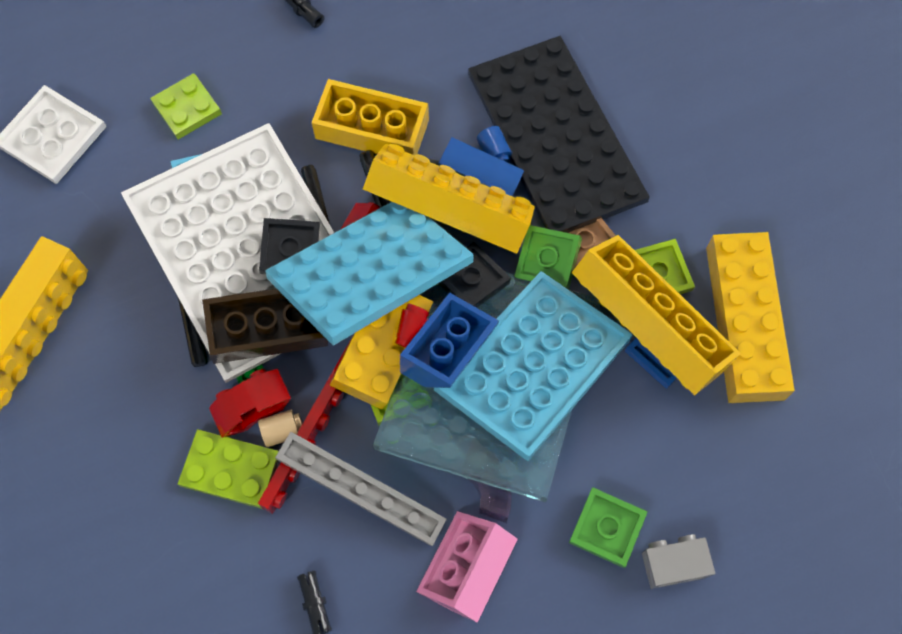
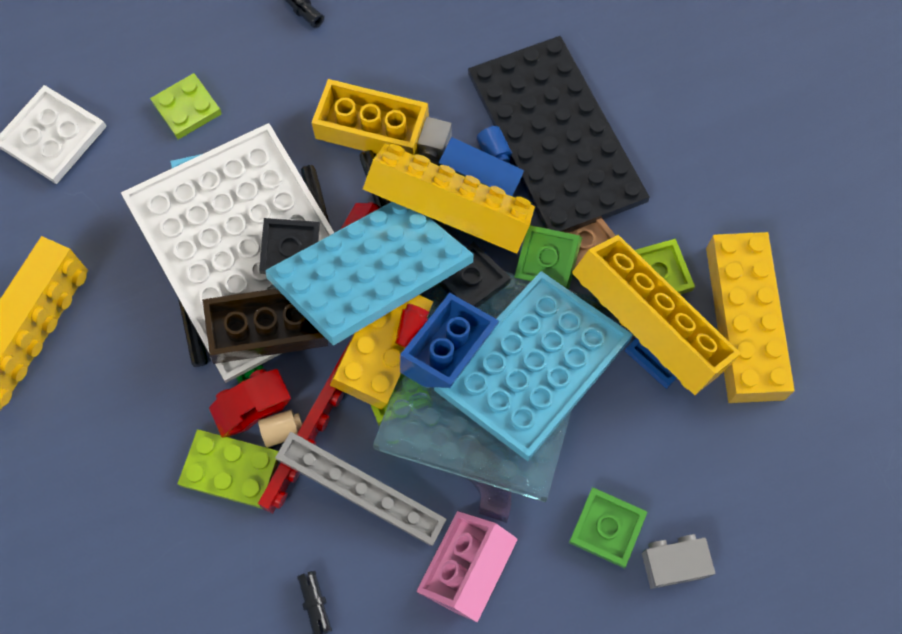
none -> light grey brick [417,117,452,161]

